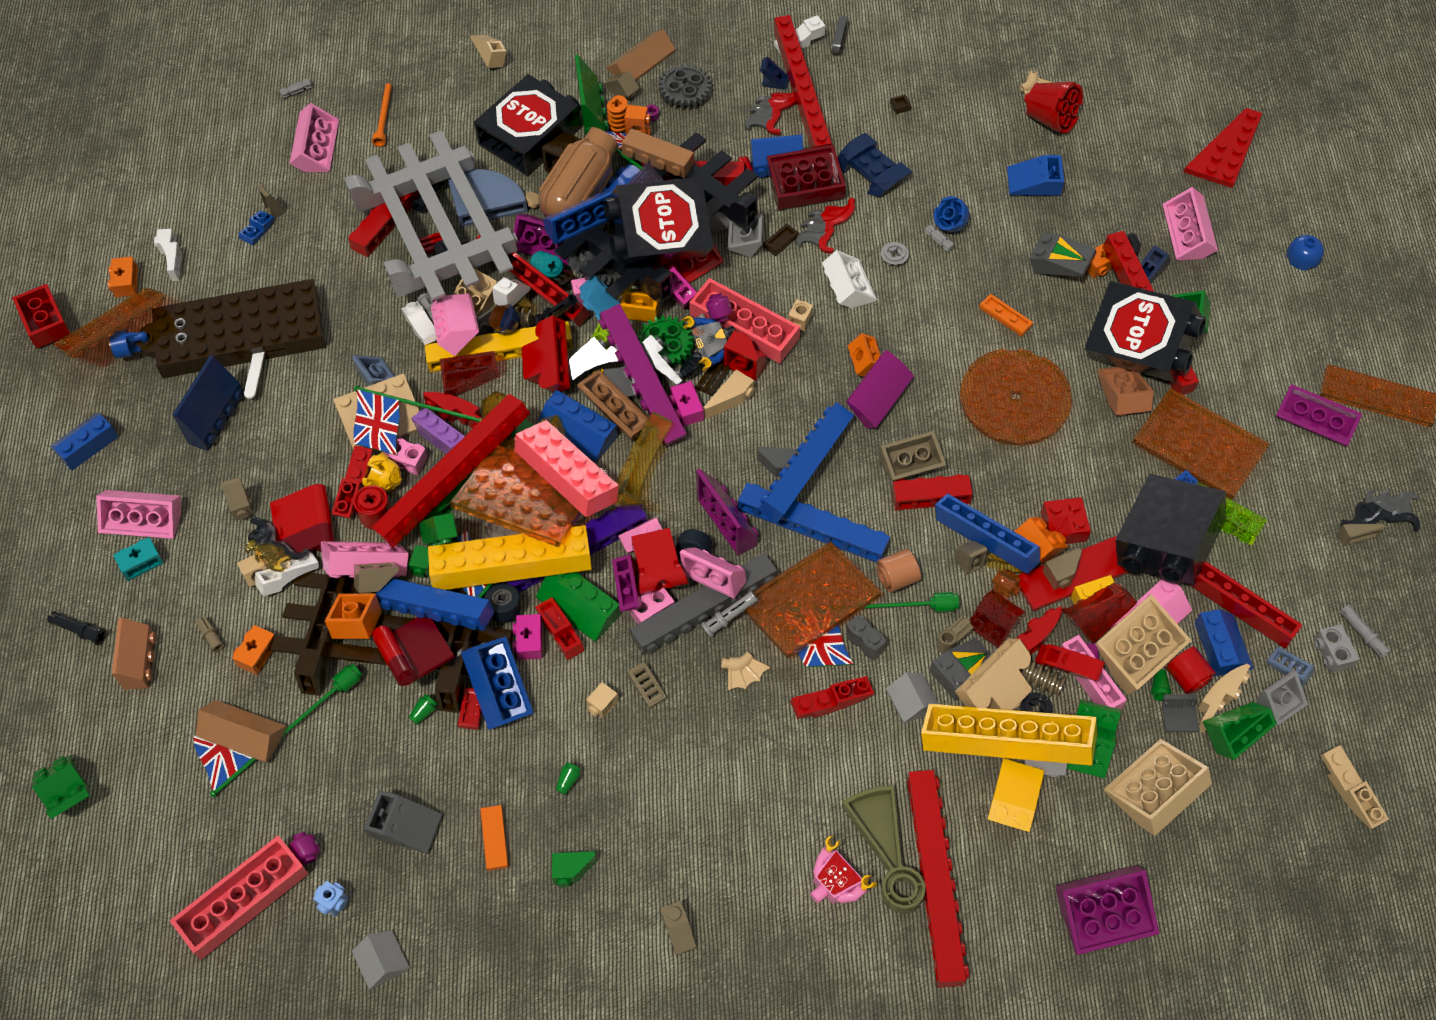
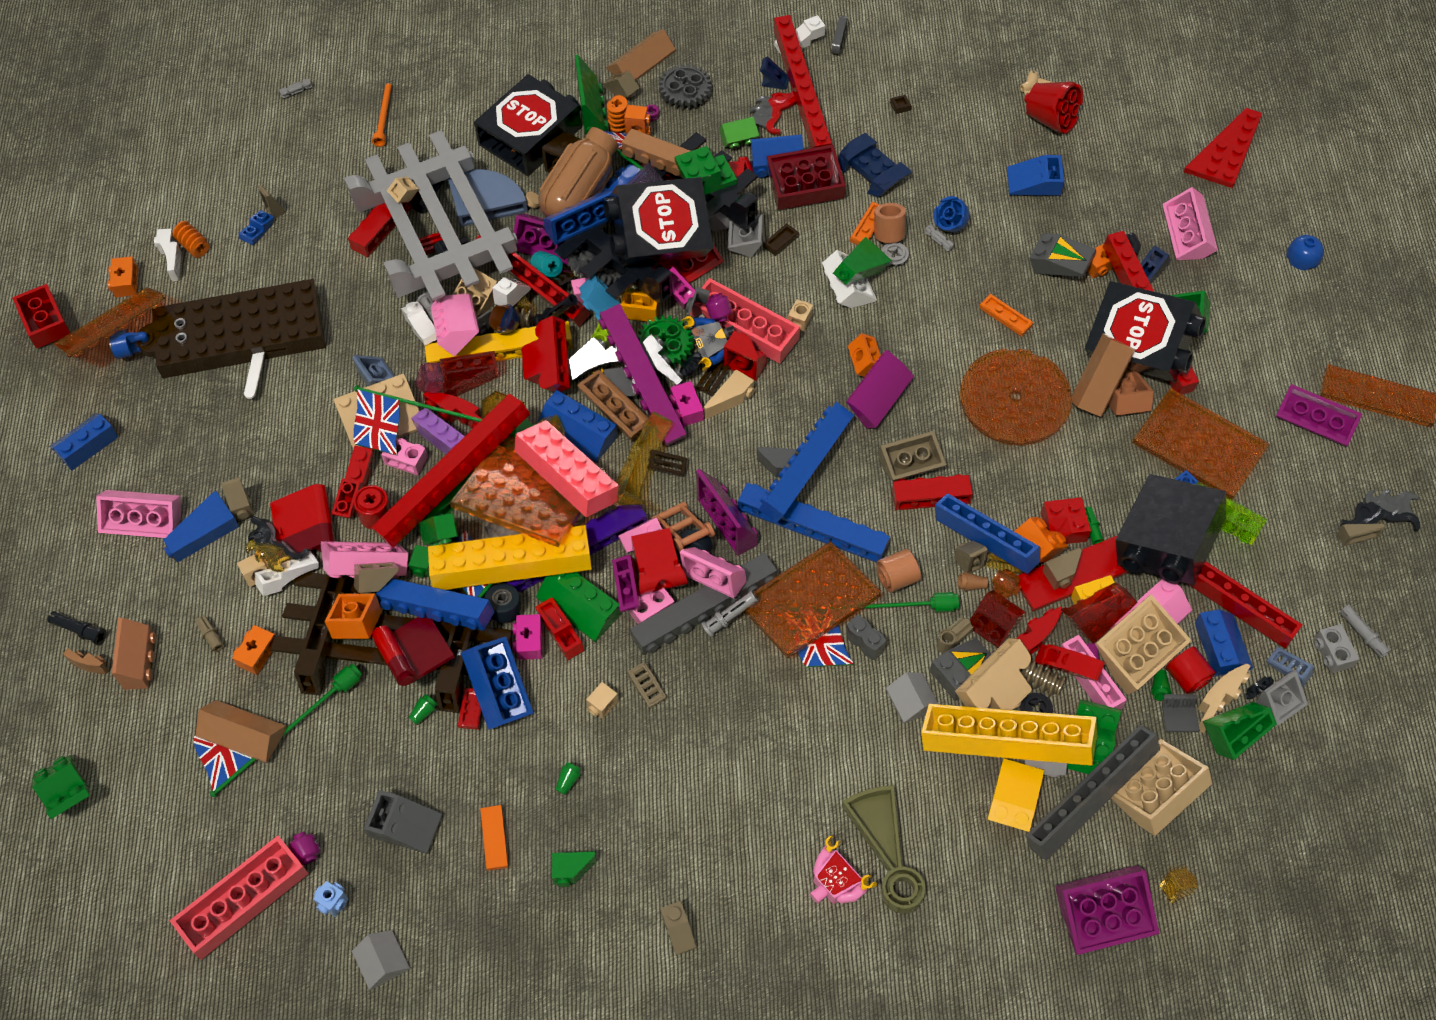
teal brick [113,537,164,581] -> none
dark blue slope [172,355,244,451] -> none
bright pink slope [289,103,339,172] -> none
yellow helmet [362,452,402,492] -> none
tan slope [470,35,507,68] -> none
tan arm [721,652,770,691] -> none
red slope [790,676,875,719] -> none
piece [796,198,855,254] -> none
red brick [907,770,969,988] -> none
tan slope [1320,745,1389,829] -> none
none -> medium nougat slope [63,648,109,674]
none -> blue slope [163,491,239,563]
none -> orange piece [173,221,210,258]
none -> tan brick [387,177,419,203]
none -> clear pink slope [415,362,444,393]
none -> dark brown tile [647,449,687,477]
none -> nougat piece [651,501,715,553]
none -> green bracket [674,146,737,195]
none -> dark grey piece [685,287,710,323]
none -> bright green brick [719,117,759,149]
none -> green slope [833,237,892,285]
none -> orange tile [850,202,880,245]
none -> nougat piece [874,203,906,243]
none -> medium nougat cone [958,572,988,591]
none -> dark grey brick [1025,725,1160,861]
none -> medium nougat slope [1070,333,1136,417]
none -> green axle [1085,507,1104,545]
none -> clear yellow slope [1160,868,1198,904]
none -> black gear [1244,676,1274,699]

